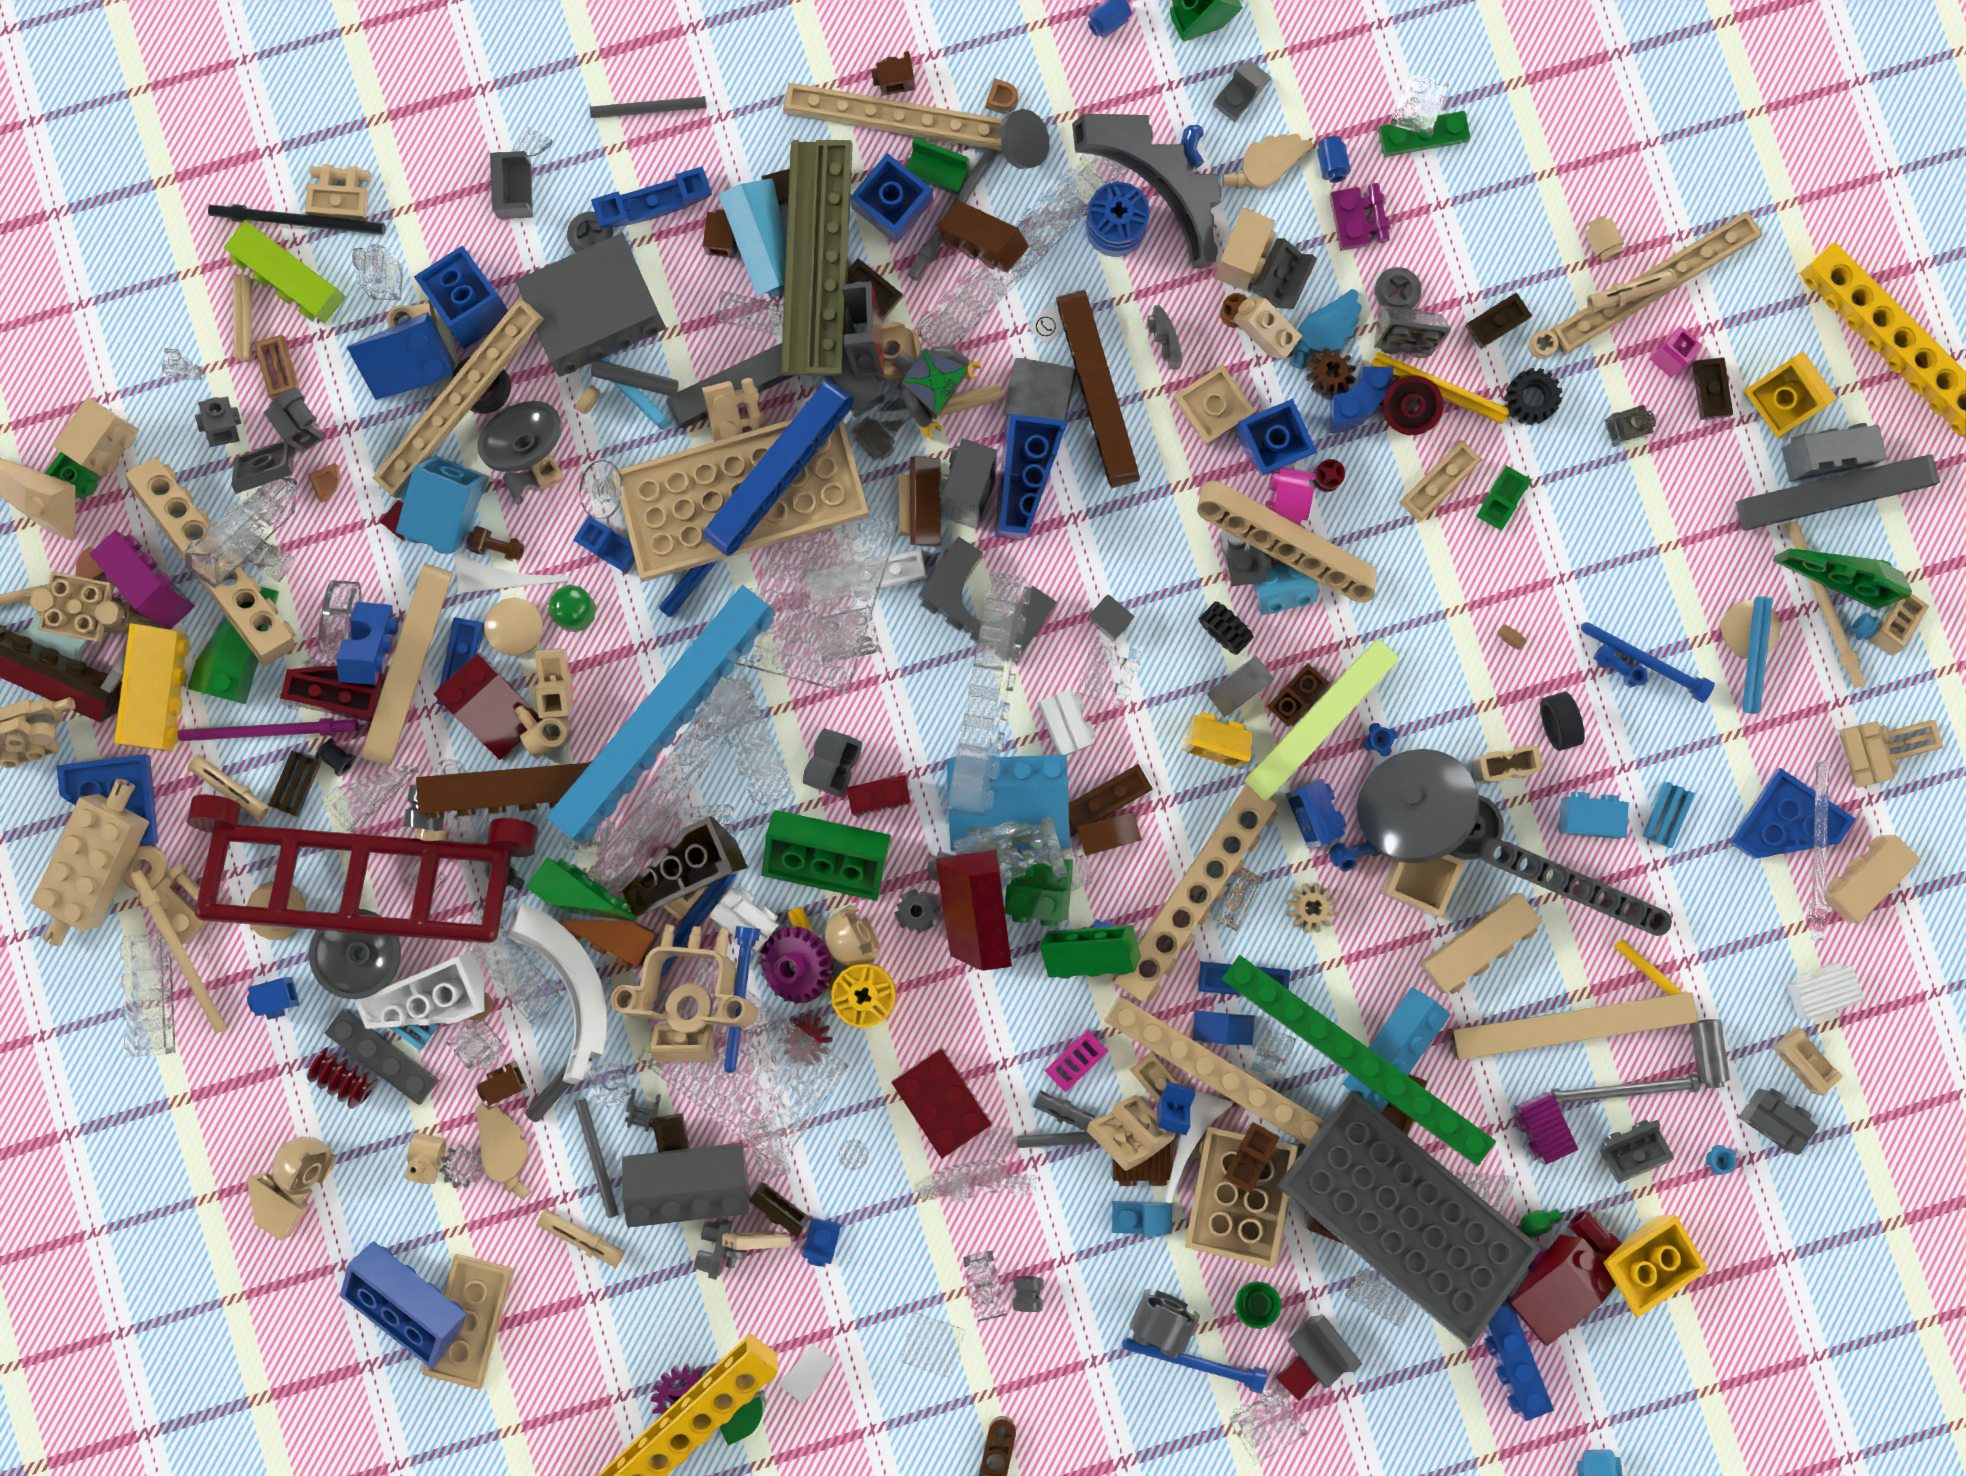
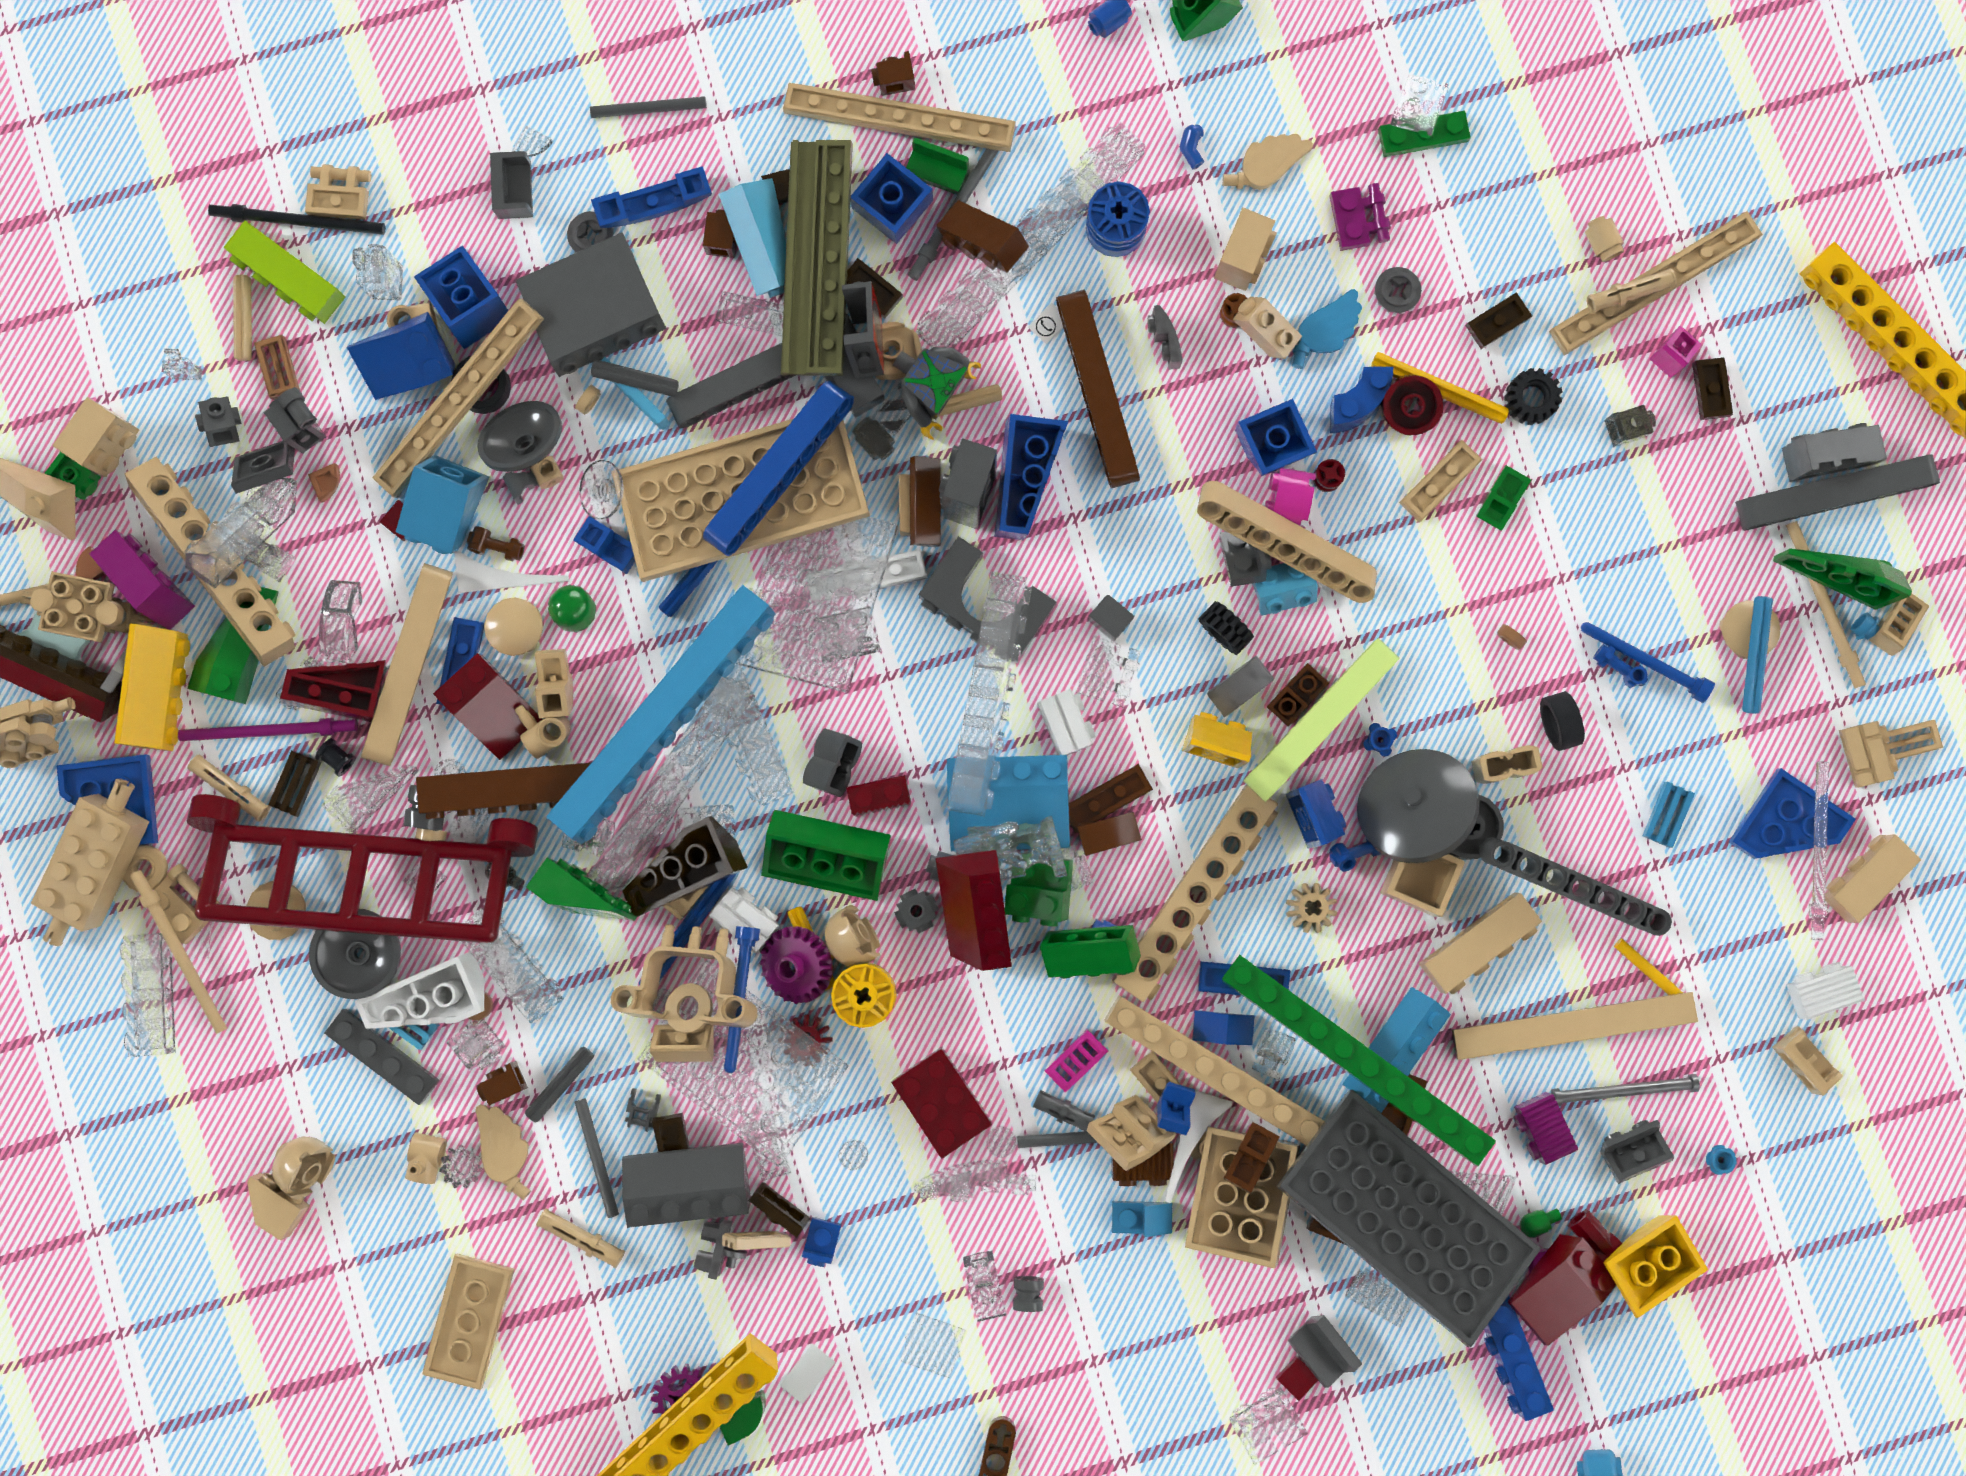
blue brick [247,977,300,1020] -> none
dark red piece [307,1047,378,1109] -> none
blue arch [336,602,398,685] -> none
blue slope [340,1241,467,1369] -> none
white arch [506,903,607,1084] -> none
dark orange slope [559,920,659,969] -> none
clear brick [588,1059,630,1108] -> none
tan plate [702,378,764,442] -> none
medium nougat tile [985,78,1018,114] -> none
dark grey tile [998,109,1050,169] -> none
flat silver slope [1003,358,1077,421] -> none
dark grey arch [1072,114,1222,269] -> none
blue piece [1122,1338,1267,1394] -> none
dark grey brick [1129,1289,1200,1359] -> none
tan plate [1173,364,1255,446] -> none
dark grey slope [1213,60,1272,122] -> none
clear tile [1217,867,1262,931] -> none
green hair [1234,1281,1282,1329] -> none
dark grey bracket [1253,238,1317,309] -> none
reddish brown gear [1306,348,1356,398] -> none
blue brick [1317,136,1351,183] -> none
dark grey slope [1374,306,1451,358] -> none
tan bush [1529,330,1559,359] -> none
dark azure brick [1559,792,1629,839] -> none
flat silver brick [1690,1019,1730,1088] -> none
dark grey brick [1739,1088,1818,1155] -> none
yellow slope [1744,351,1838,438] -> none

